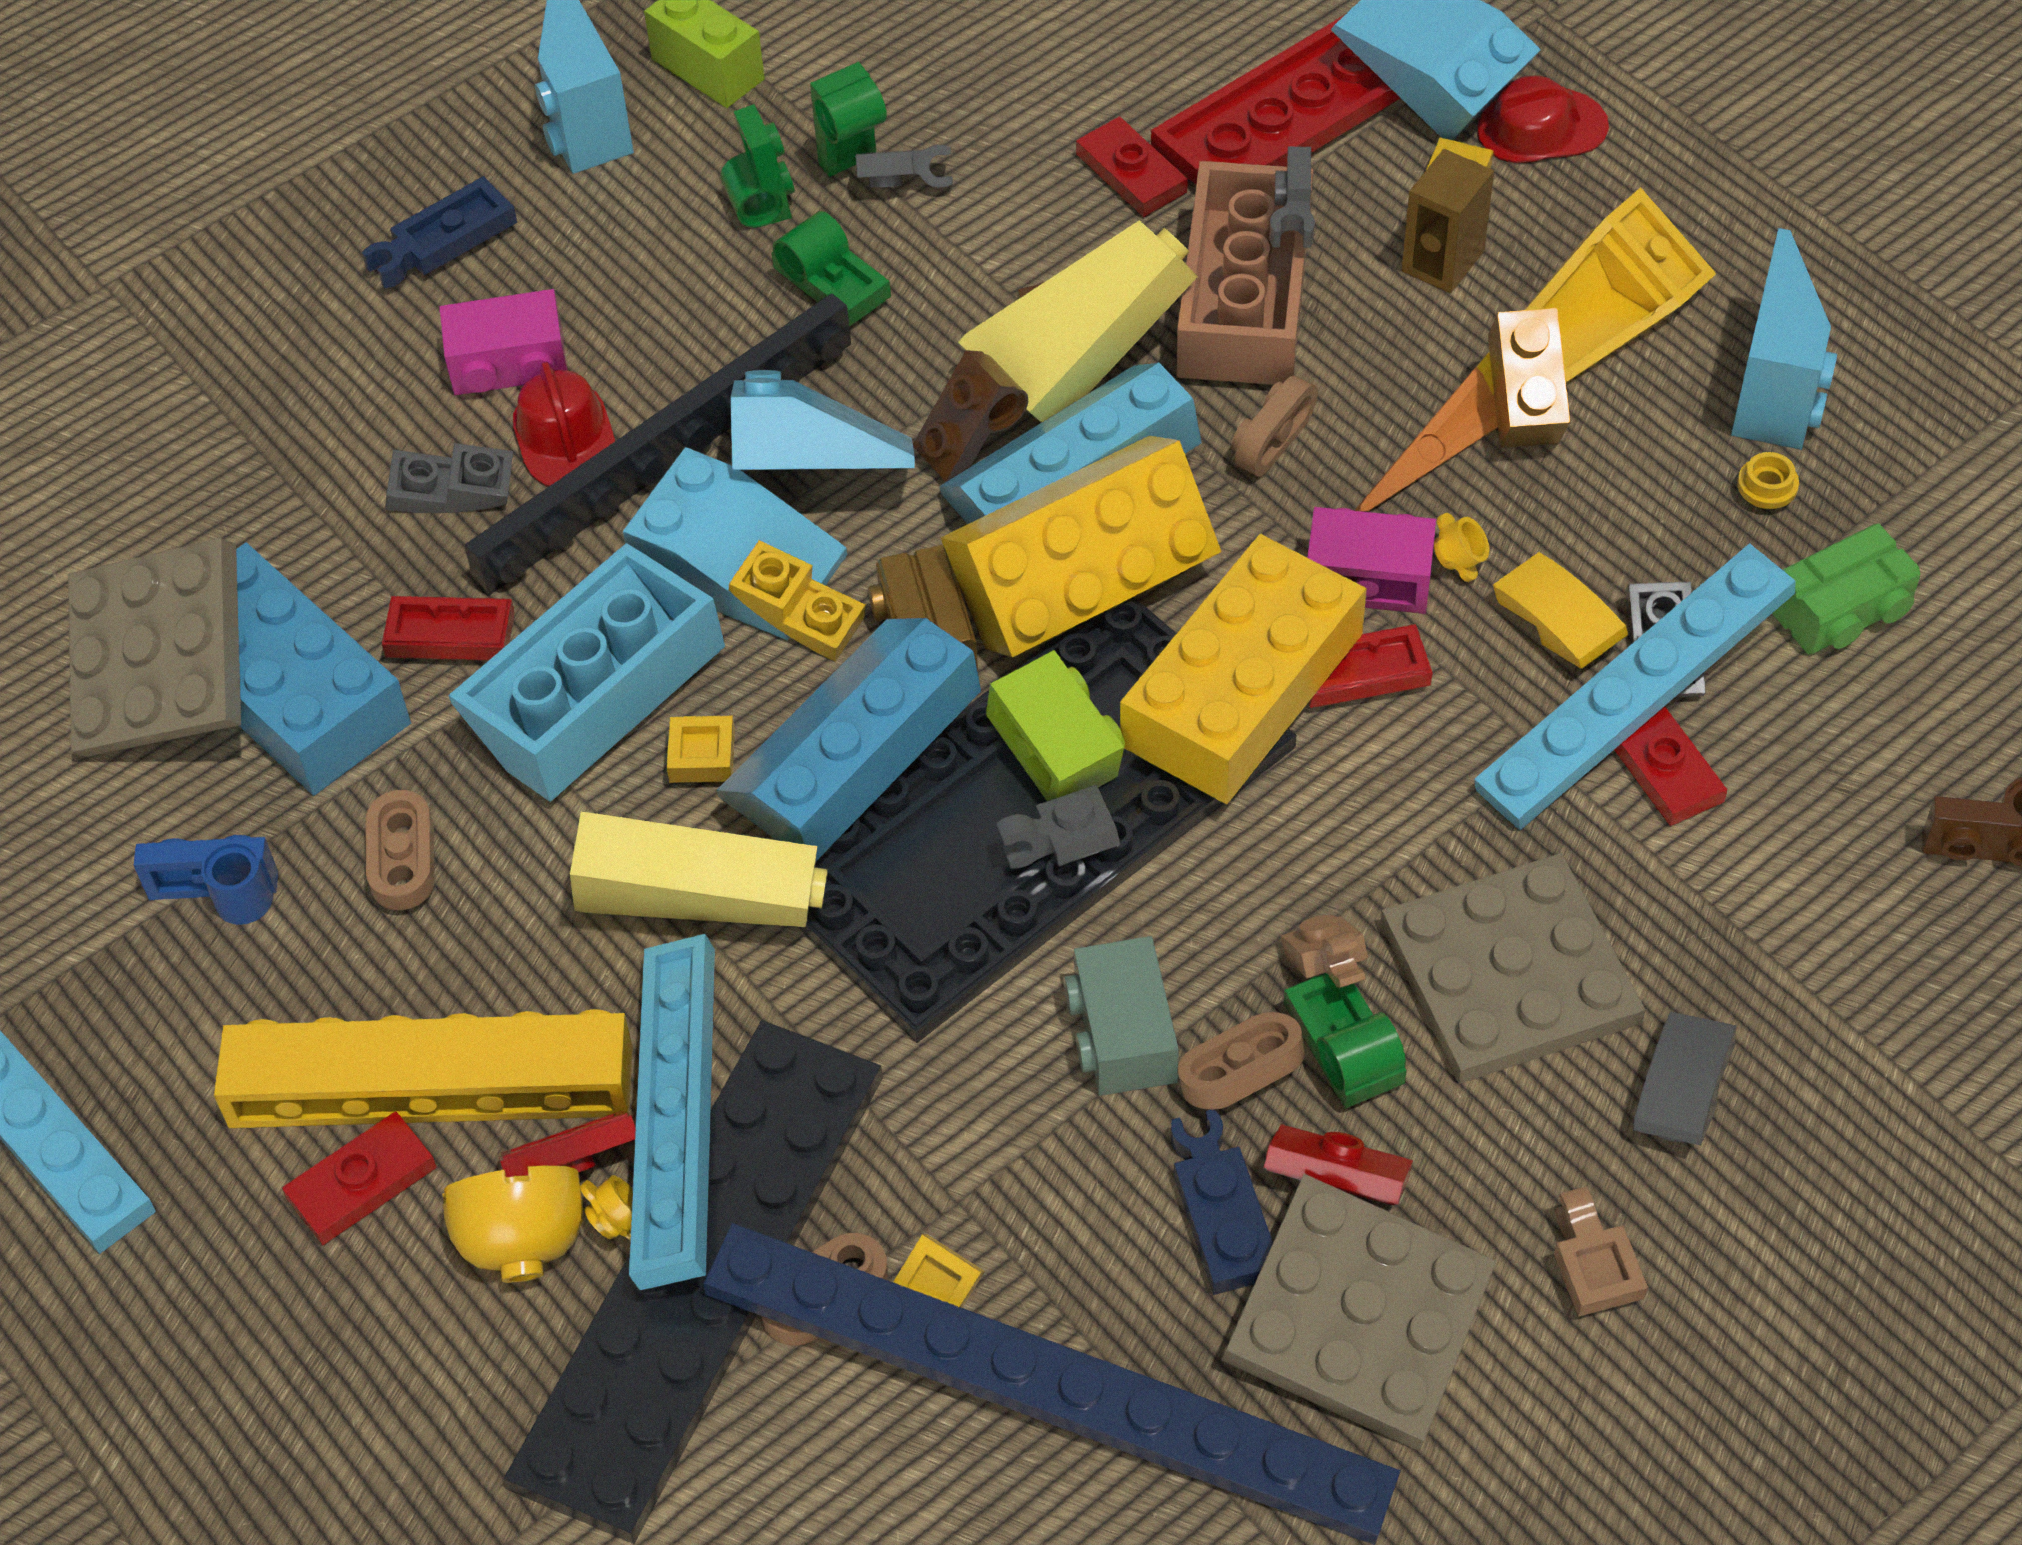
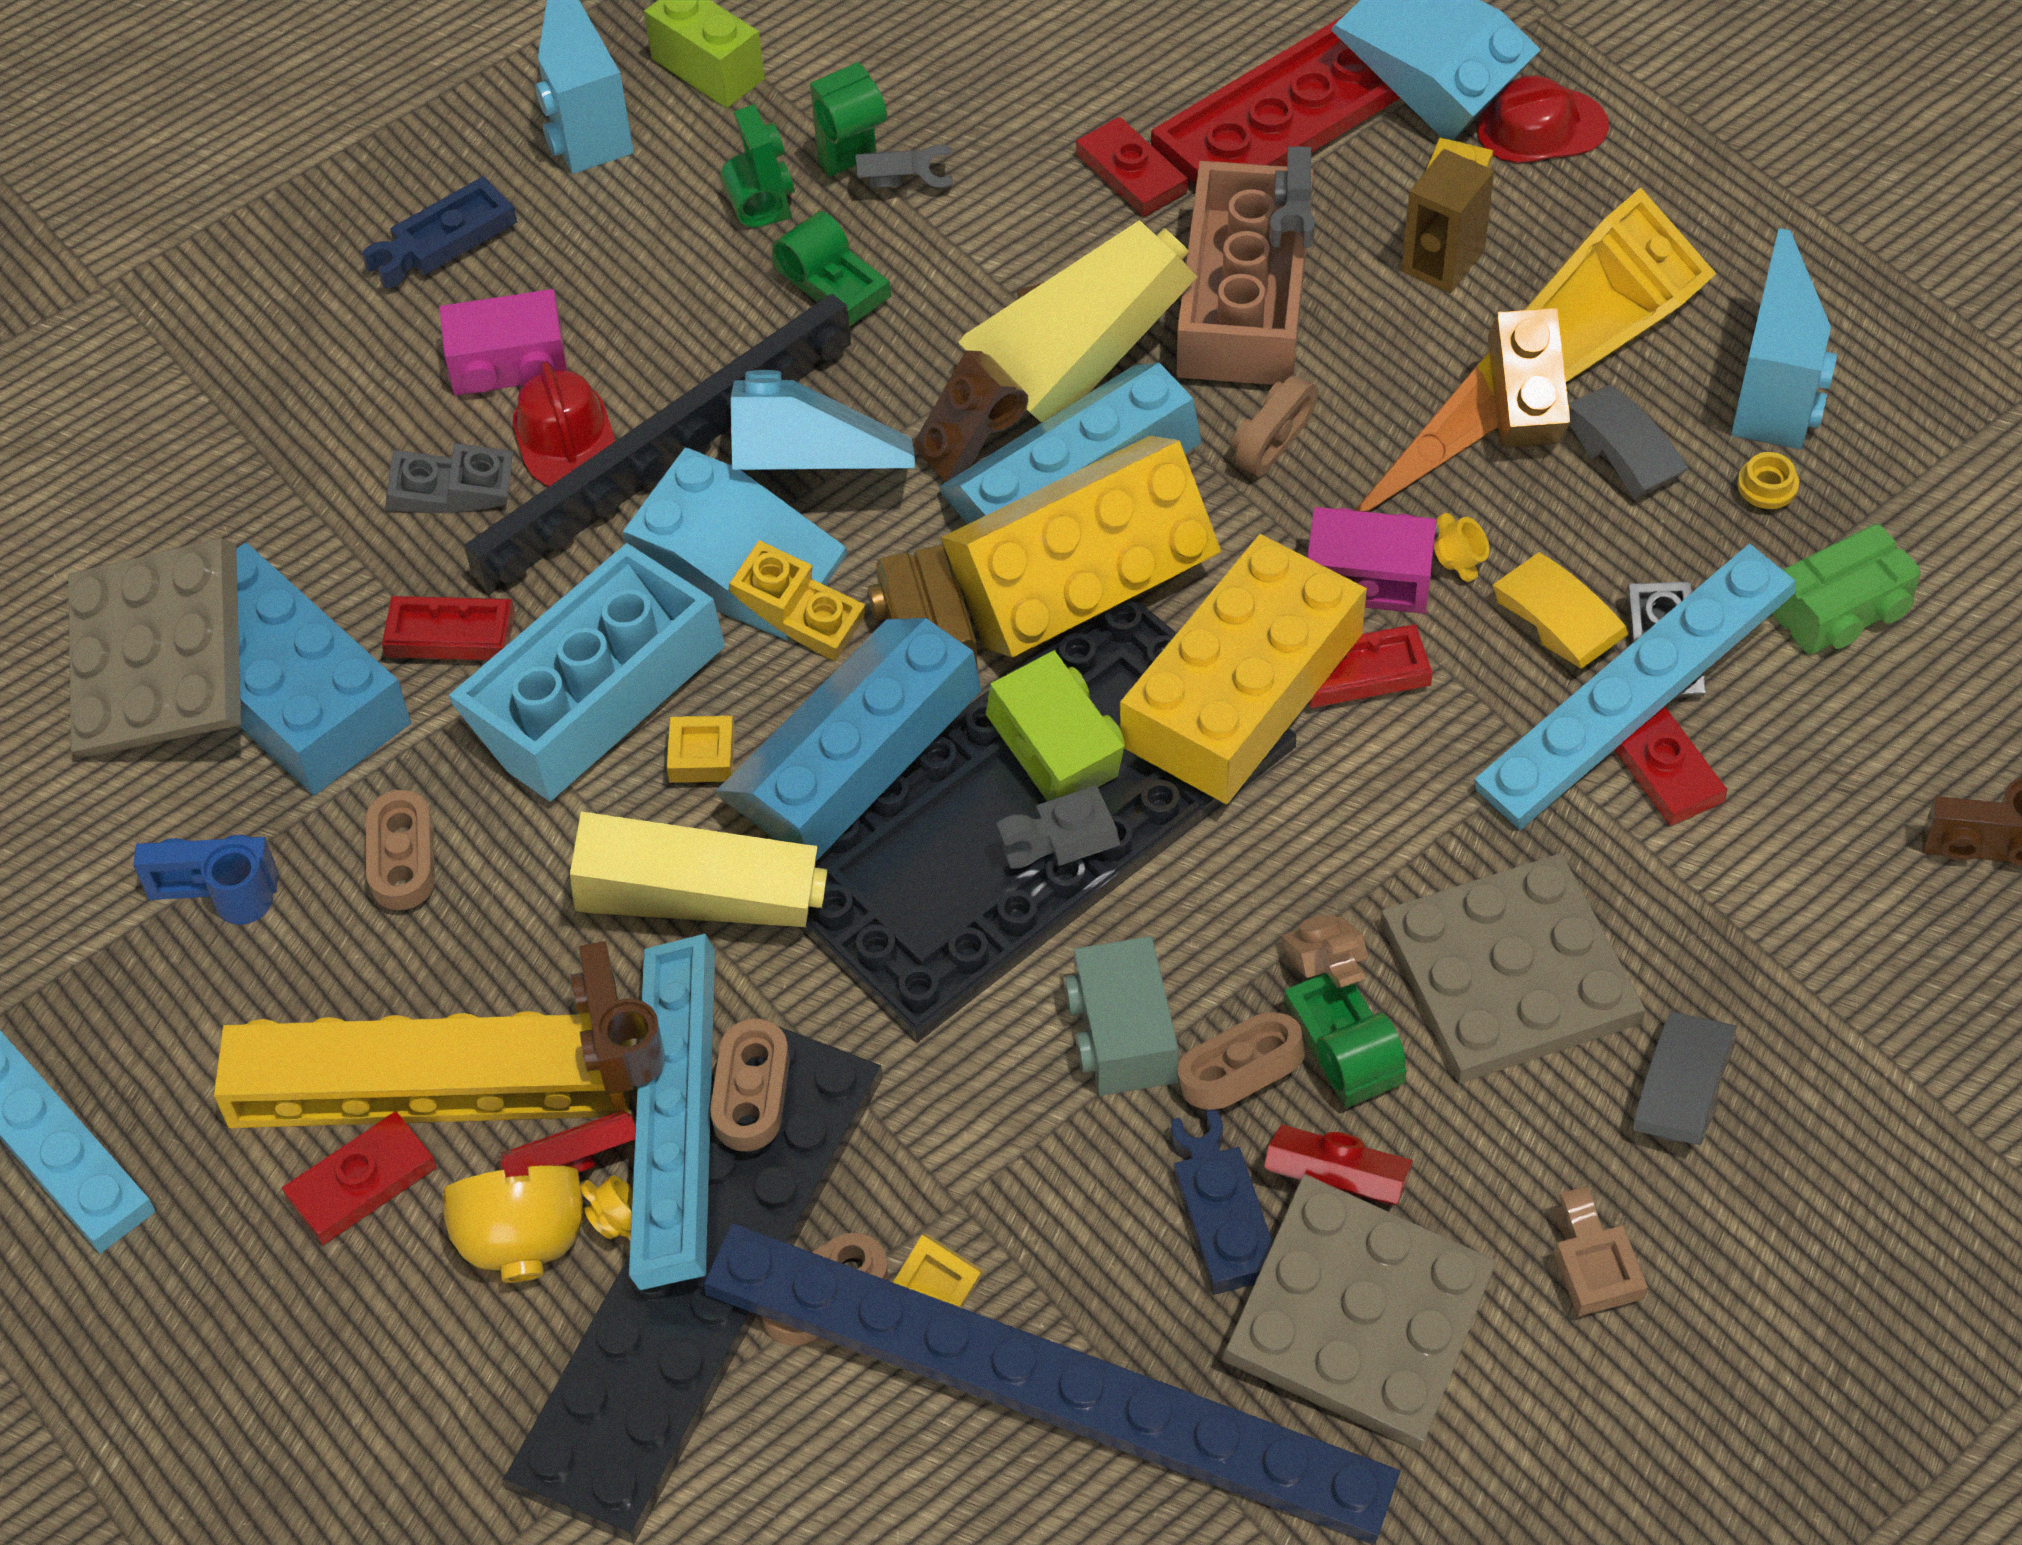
none -> reddish brown plate [571,941,666,1095]
none -> medium nougat plate [710,1019,790,1151]
none -> dark grey slope [1568,384,1689,500]

